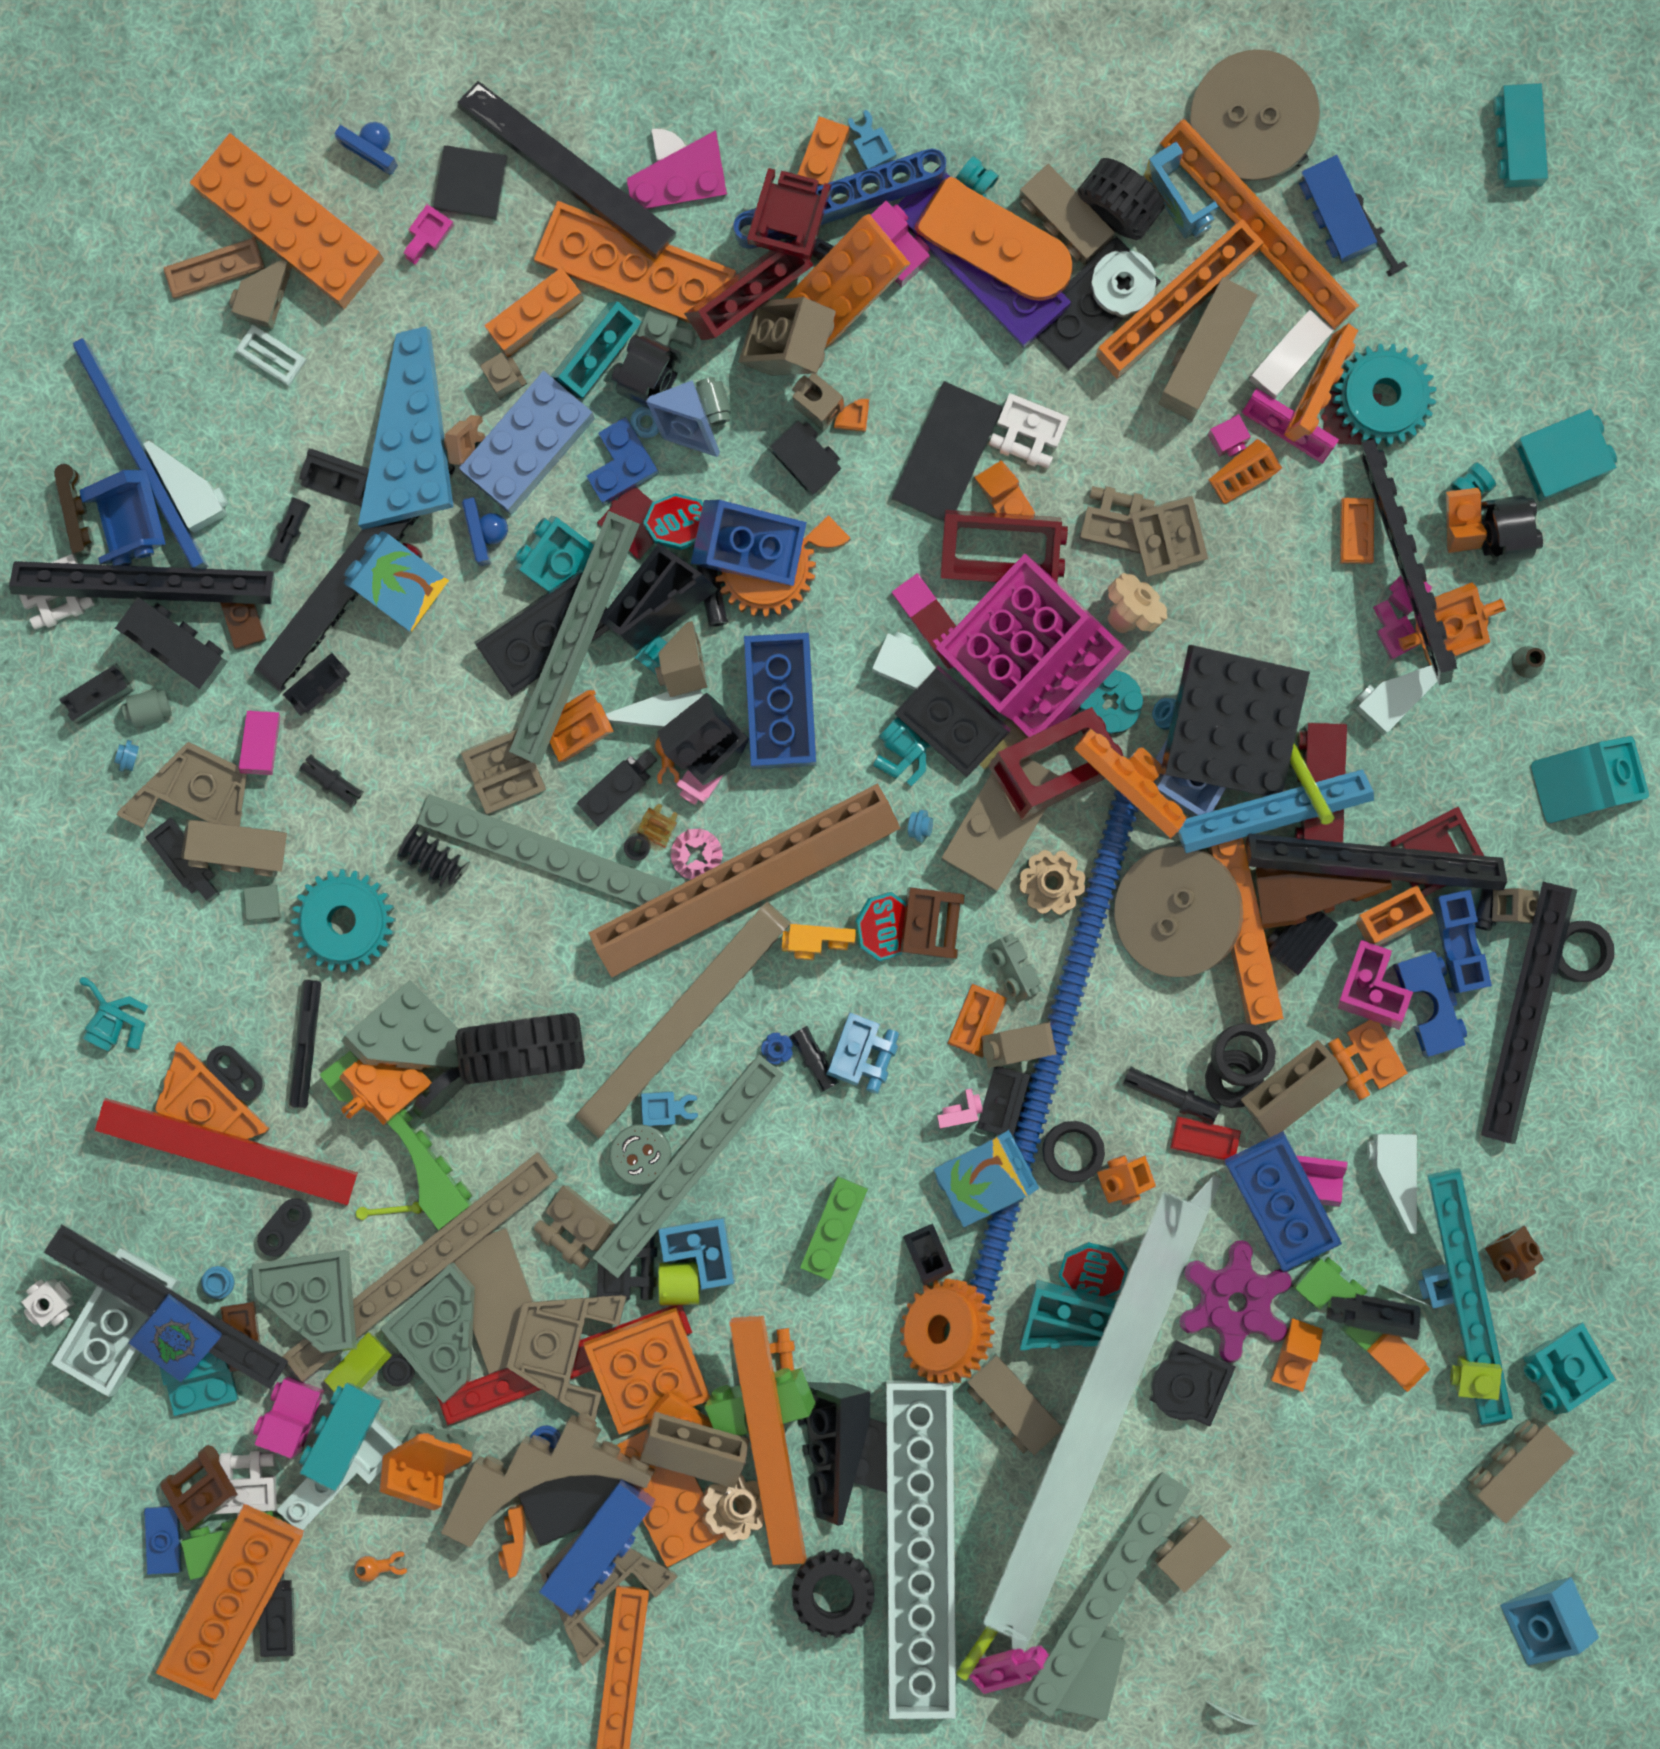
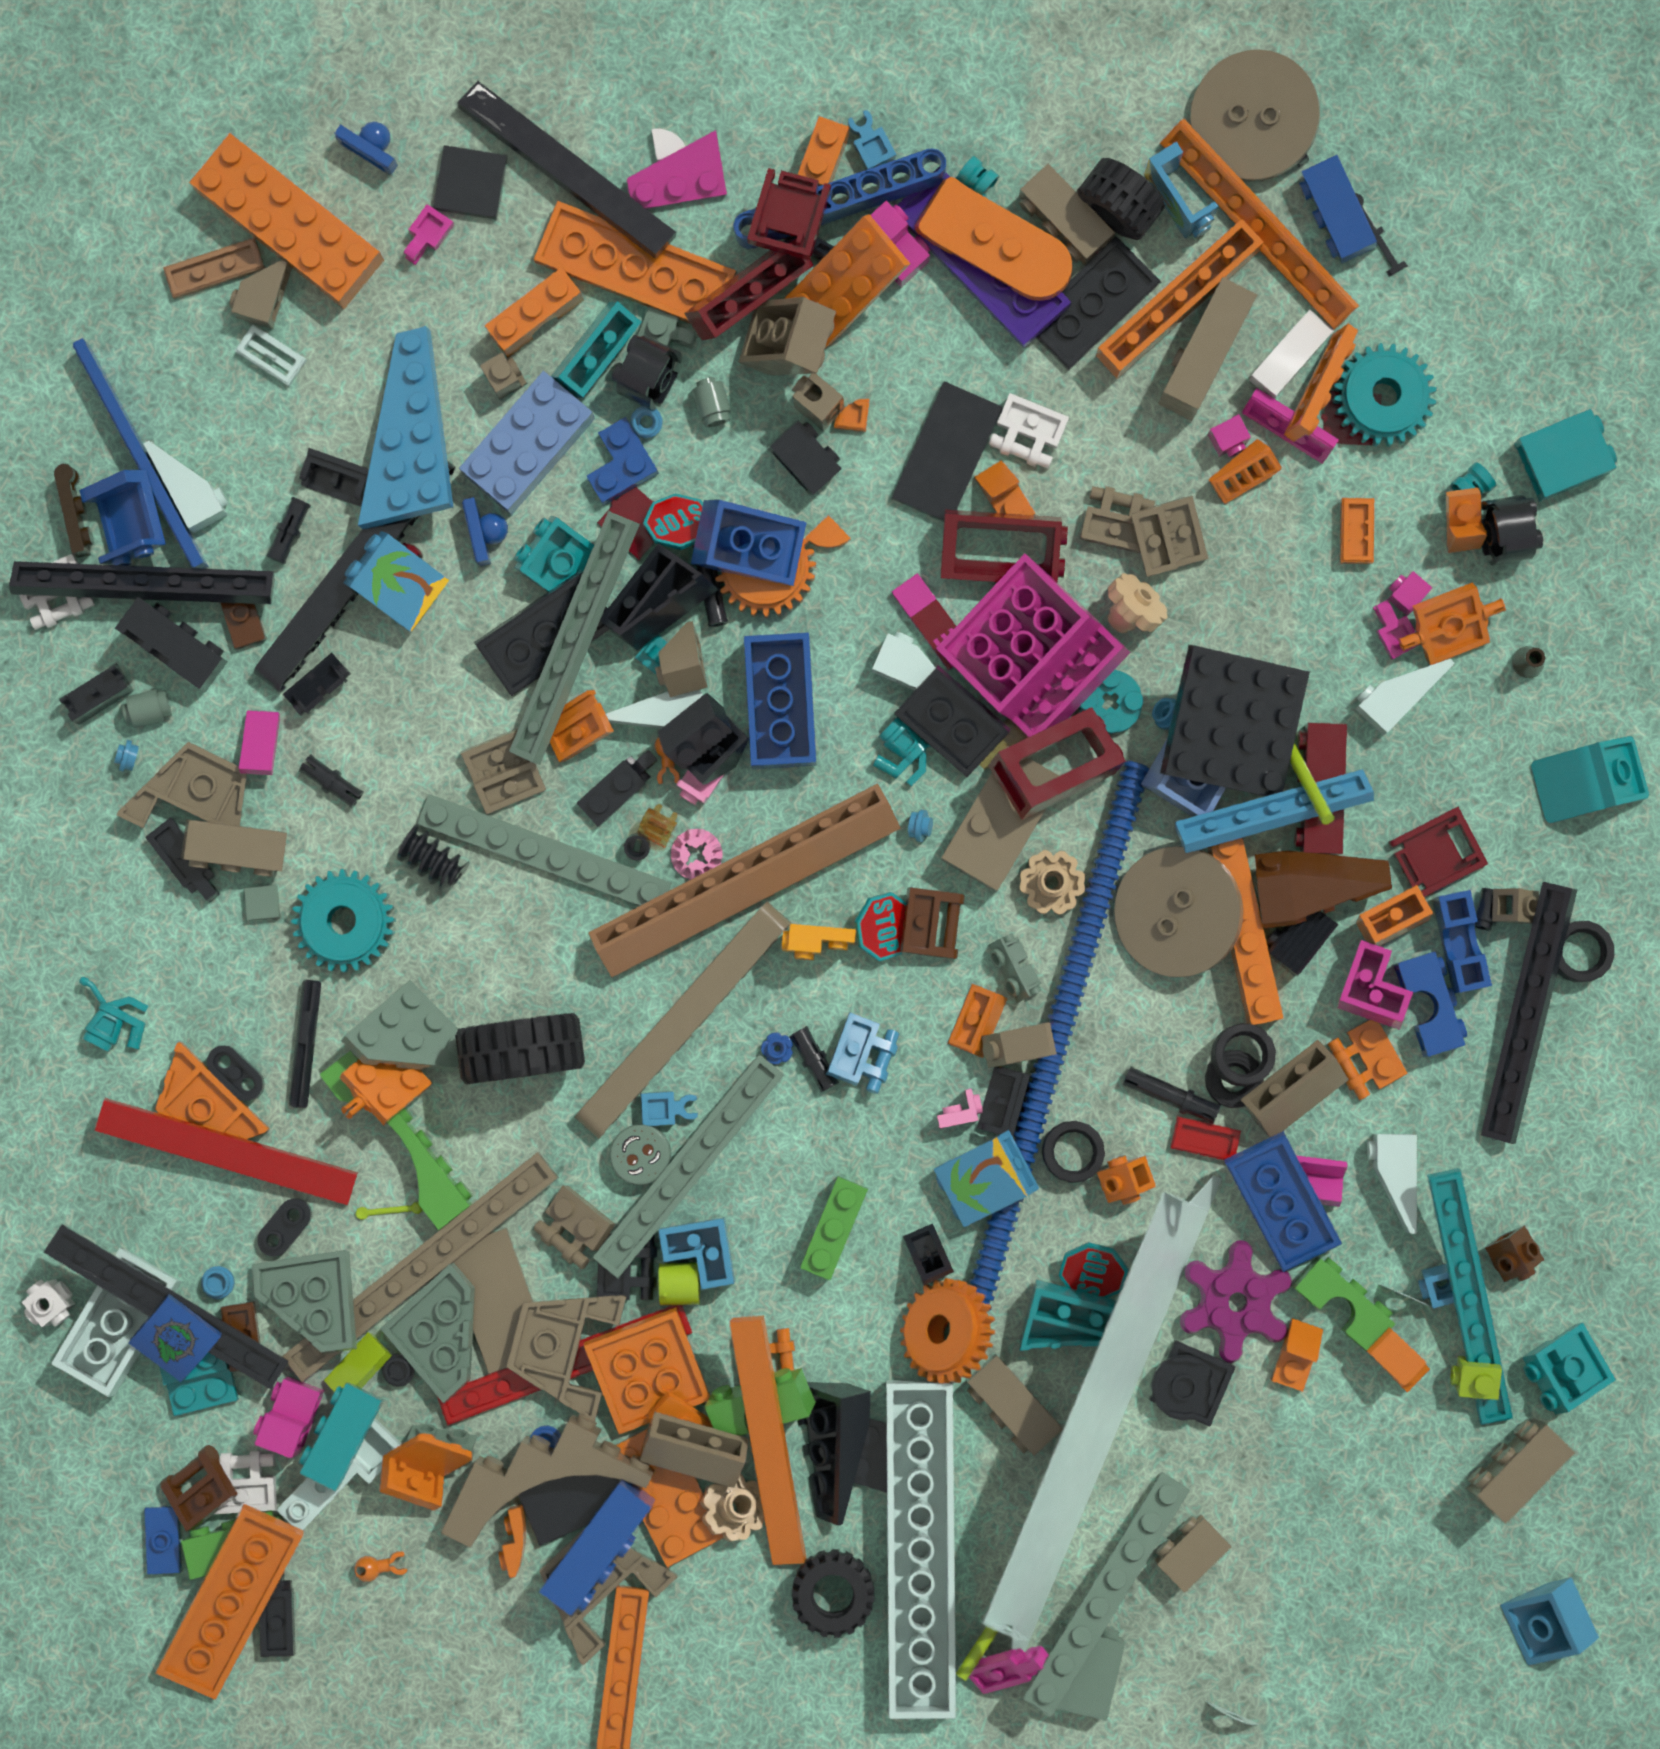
black tile [413,1066,465,1119] -> none
medium nougat plate [444,415,485,465] -> none
medium blue slope [646,380,720,457] -> none
orange plate [1074,728,1187,838] -> none
light aqua plate [1091,251,1156,318] -> none
black plate [1245,834,1508,891] -> none
black hinge [1326,1294,1420,1340] -> none
black plate [1360,439,1457,685] -> none
teal brick [1493,83,1548,188] -> none

